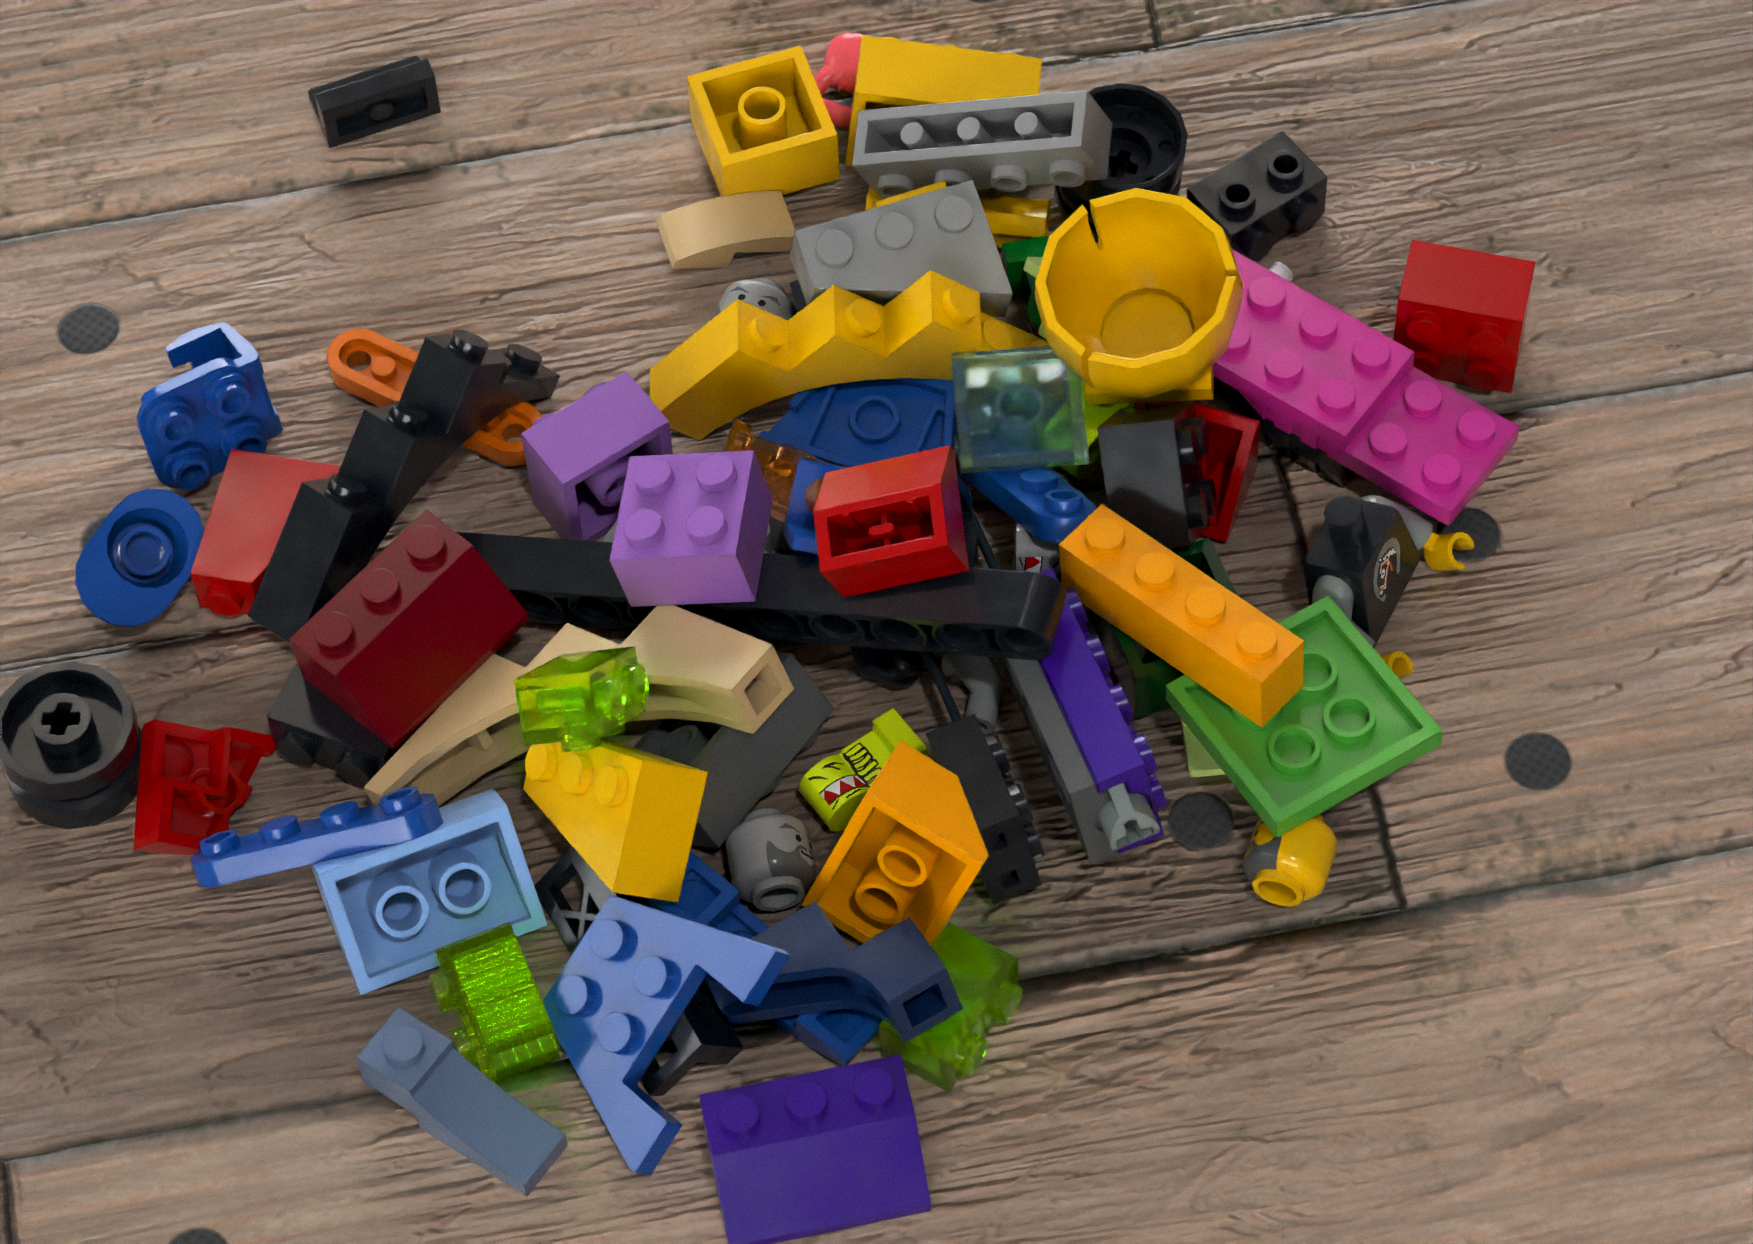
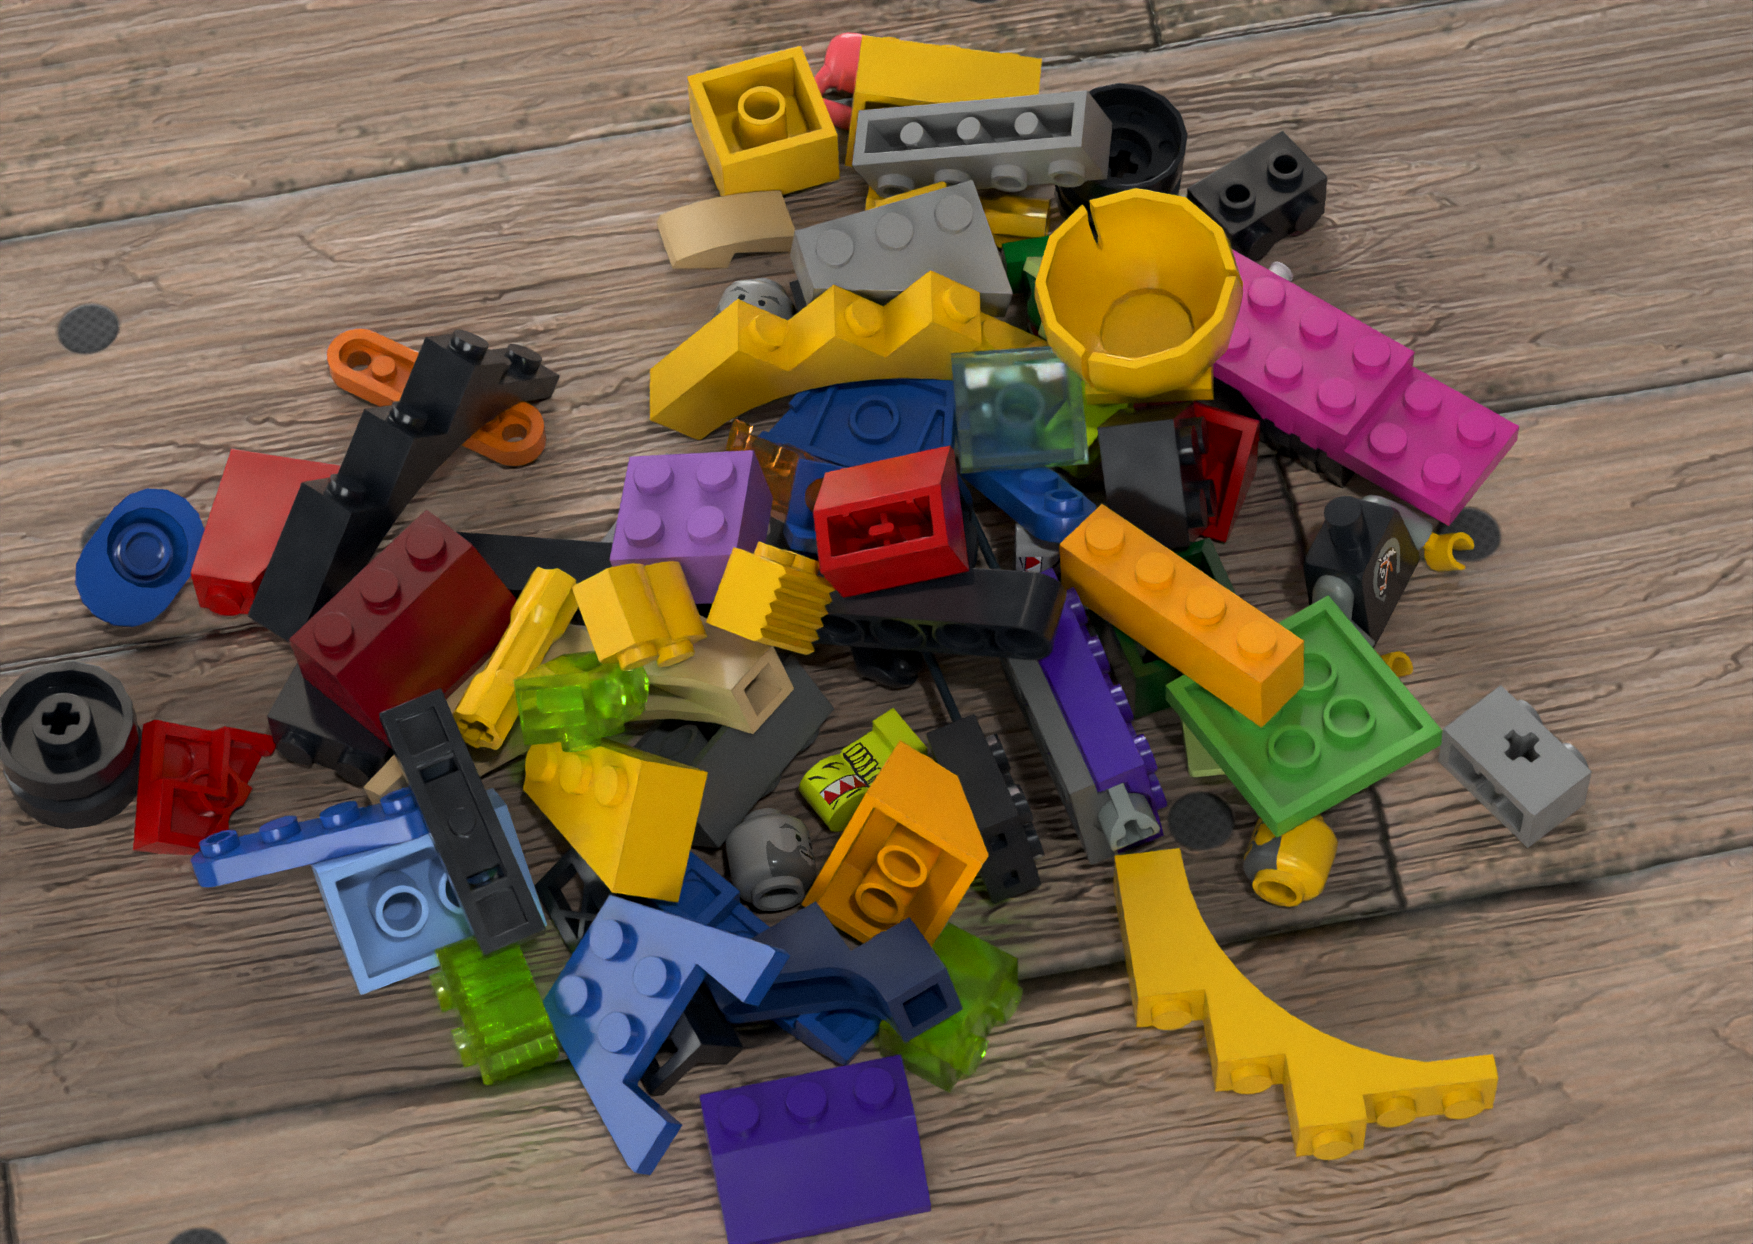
blue piece [137,322,283,490] -> none
black panel [308,55,441,148] -> none
sand blue slope [356,1007,568,1197] -> none
medium lavender brick [521,371,673,541] -> none
light grey arm [942,653,1004,735] -> none
red brick [1394,240,1535,393] -> none
none -> black hinge [379,688,546,960]
none -> yellow axle [452,567,579,750]
none -> yellow brick [572,561,708,671]
none -> yellow brick [706,541,836,655]
none -> yellow arch [1113,848,1499,1160]
none -> light grey brick [1438,685,1592,848]

